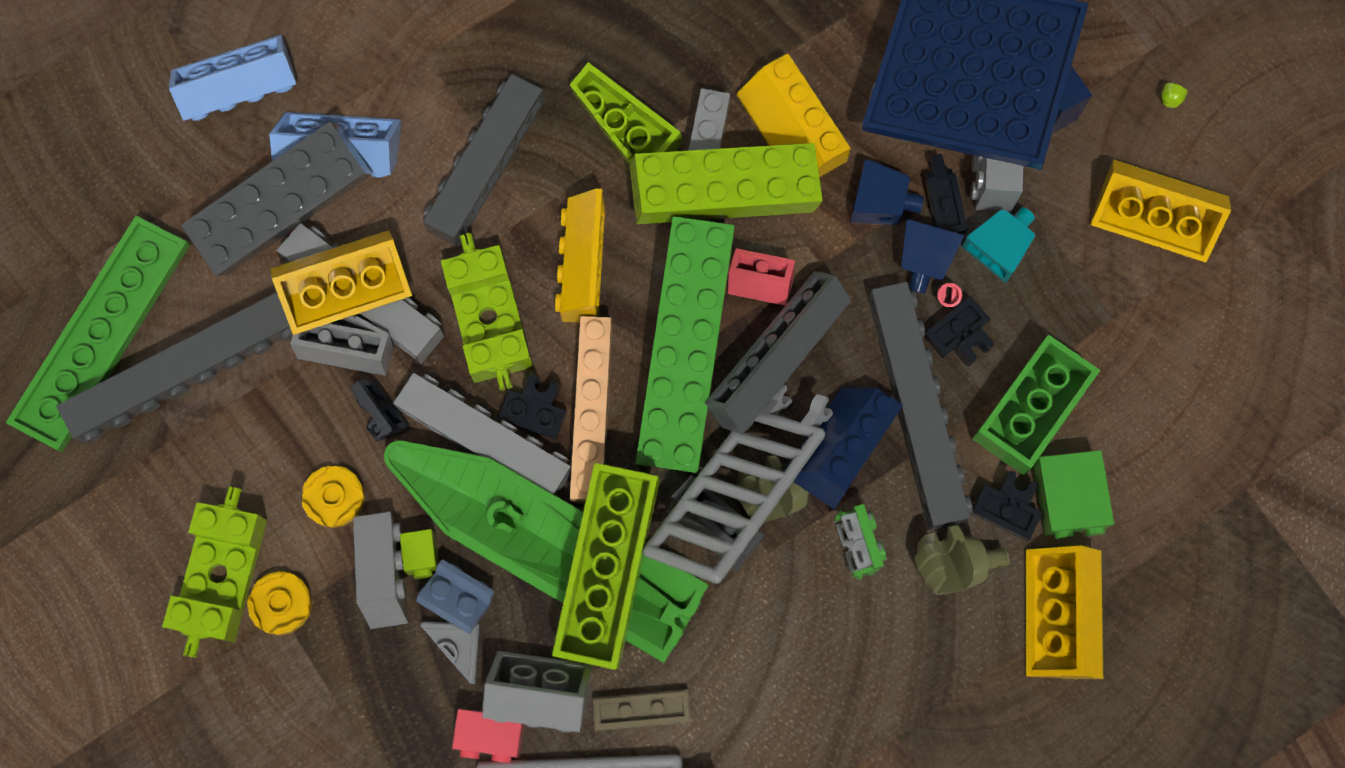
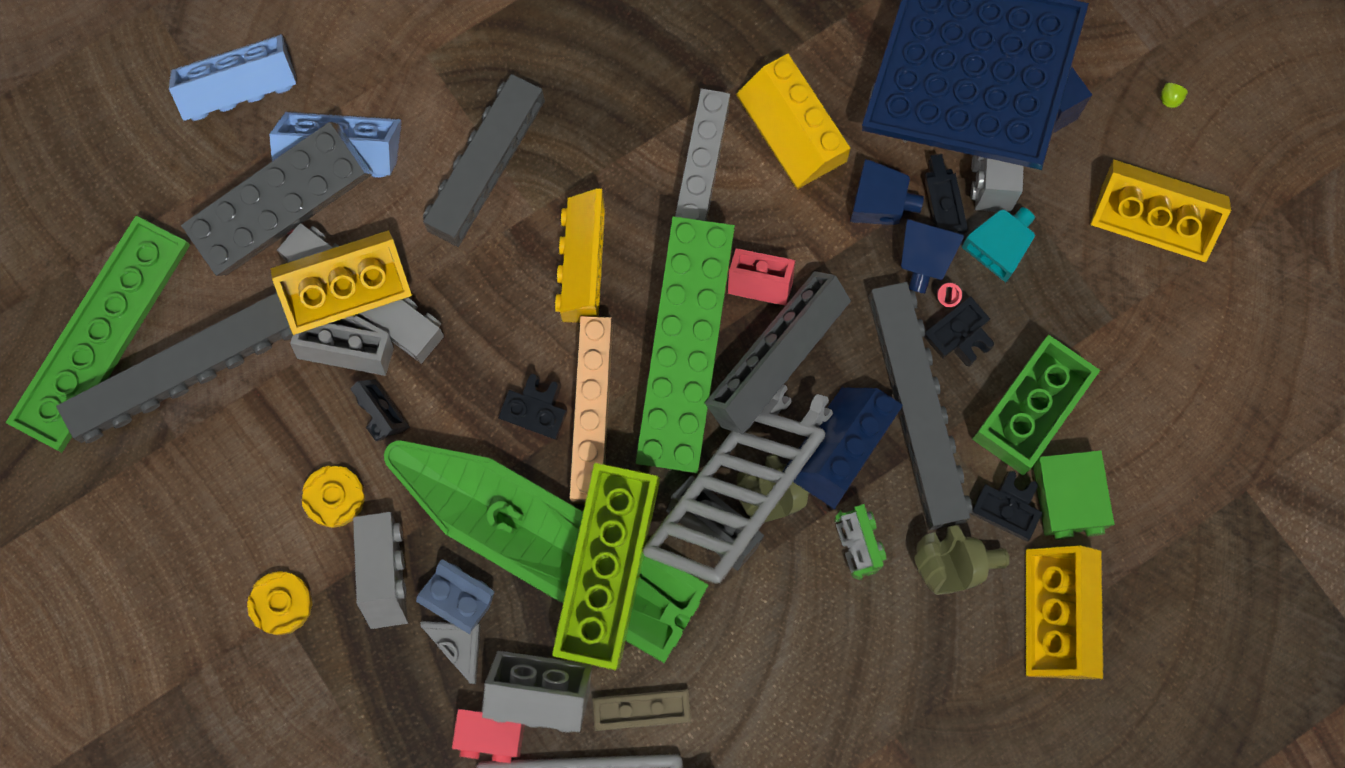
lime brick [162,486,267,658] -> none
light grey brick [393,373,571,496] -> none
lime brick [400,529,439,579] -> none
lime brick [441,233,533,391] -> none
lime wedge [570,62,683,166] -> none
lime brick [630,143,823,224] -> none

